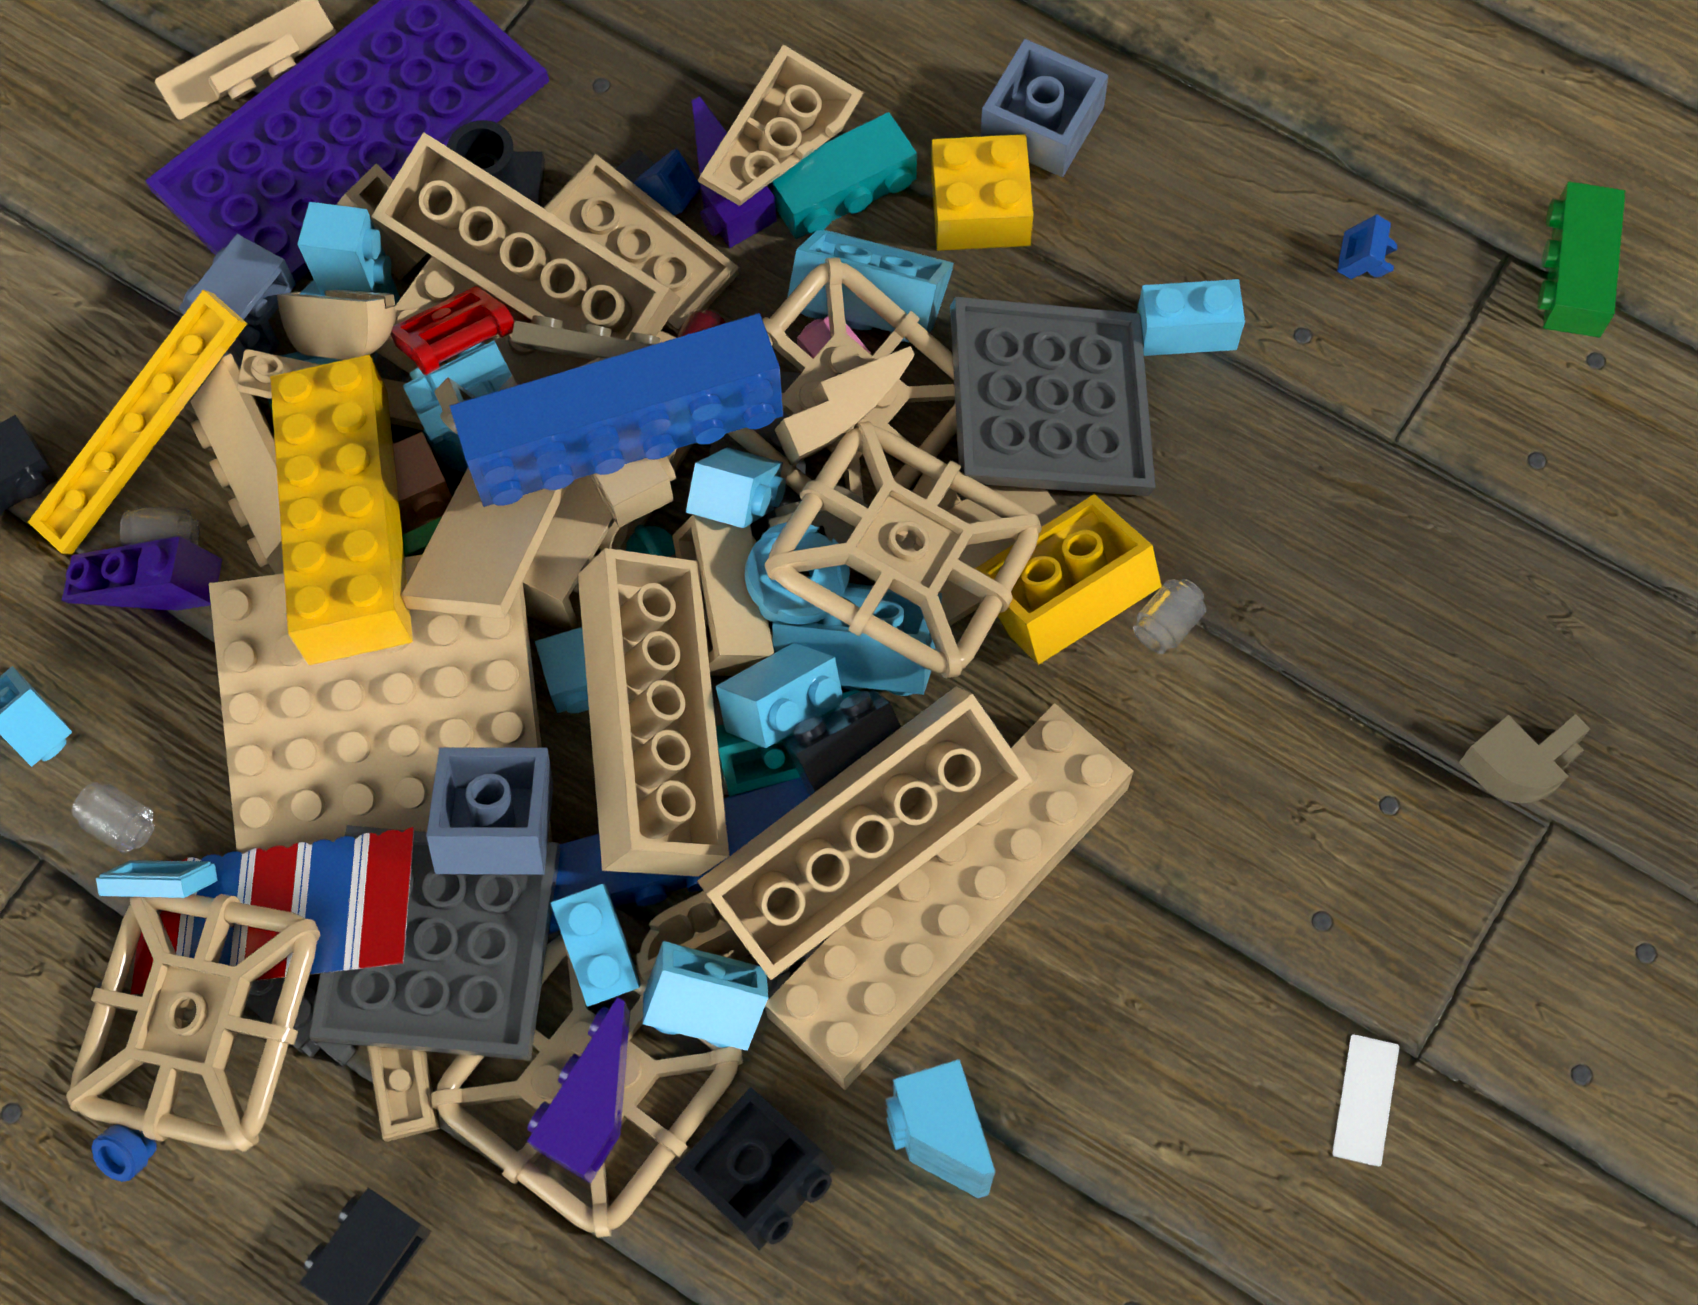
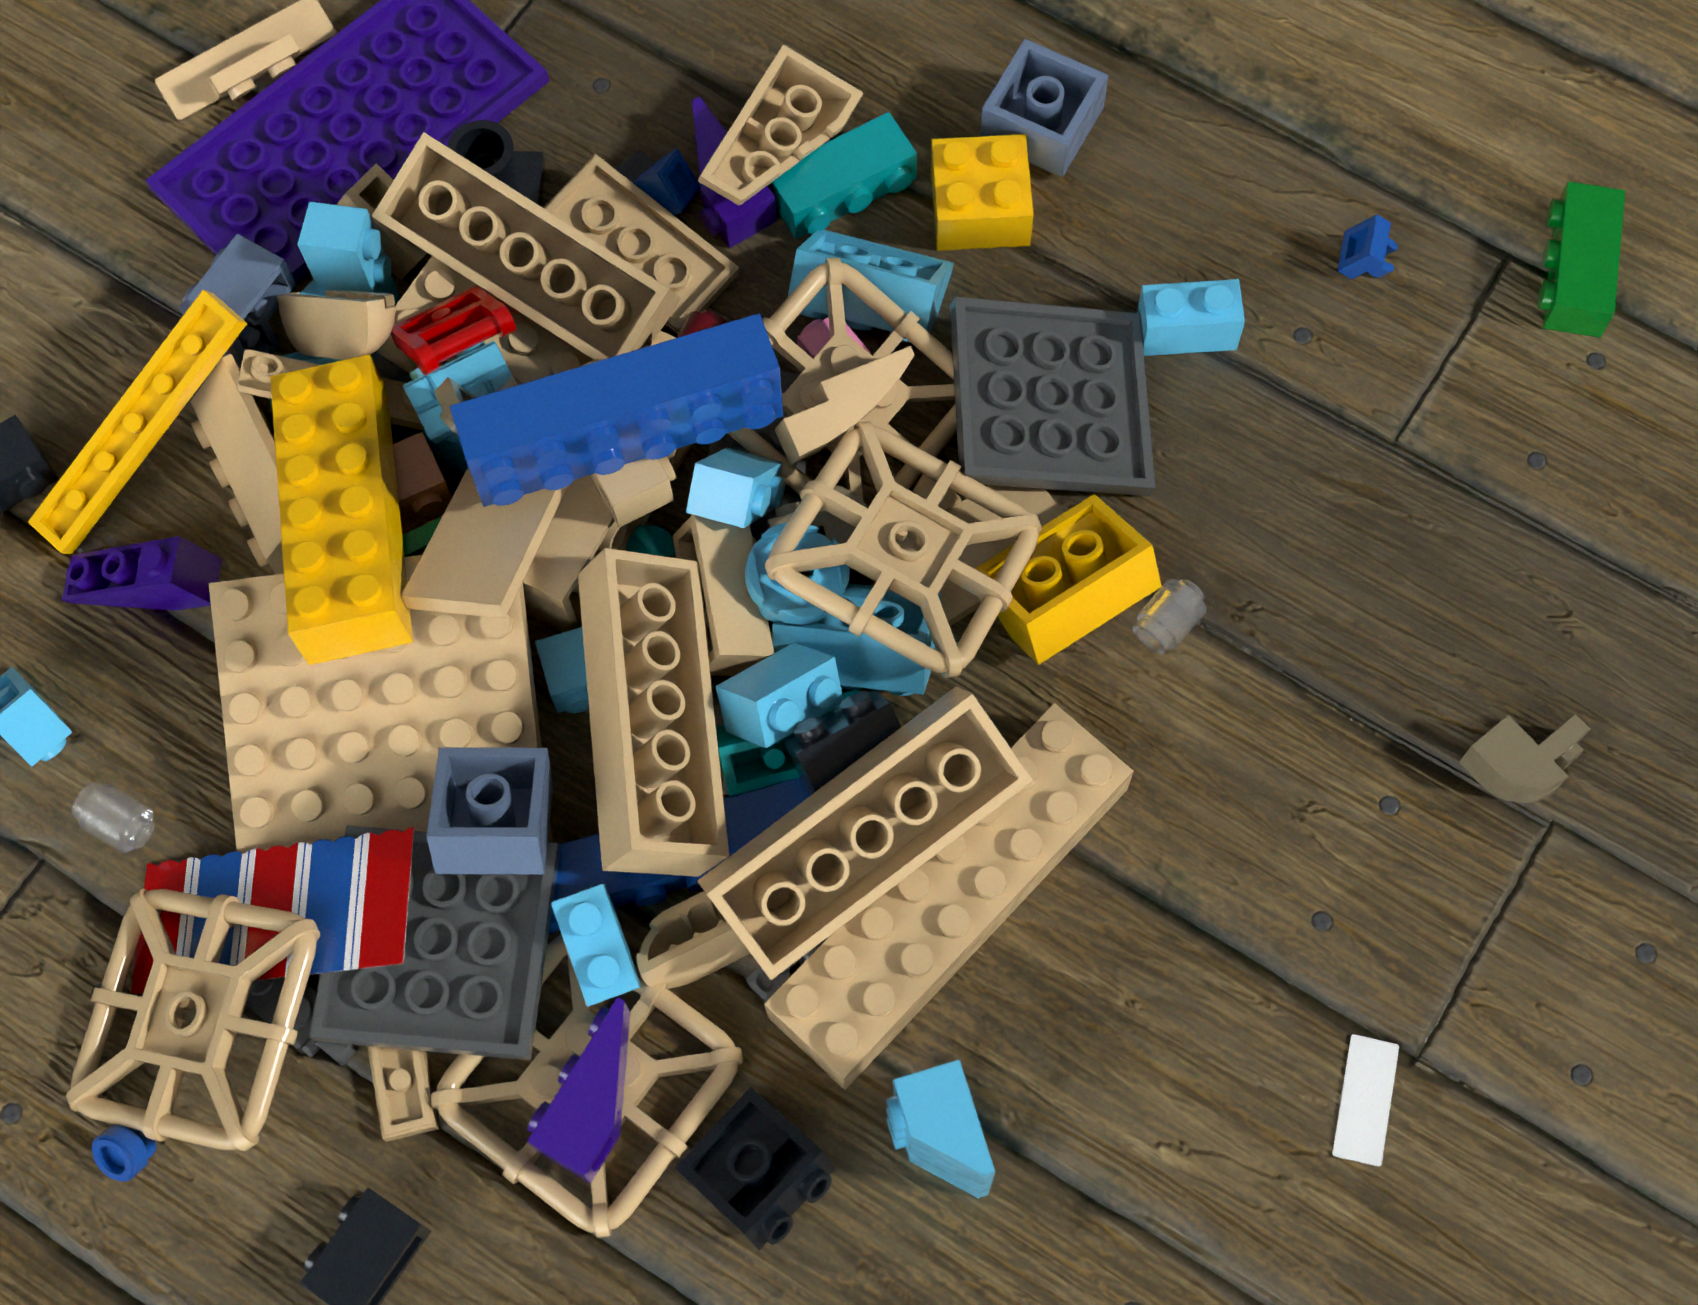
medium azure tile [96,860,218,898] -> none
clear brick [120,506,200,546] -> none
dark tan plate [511,315,660,360] -> none
brick [643,941,768,1051] -> none

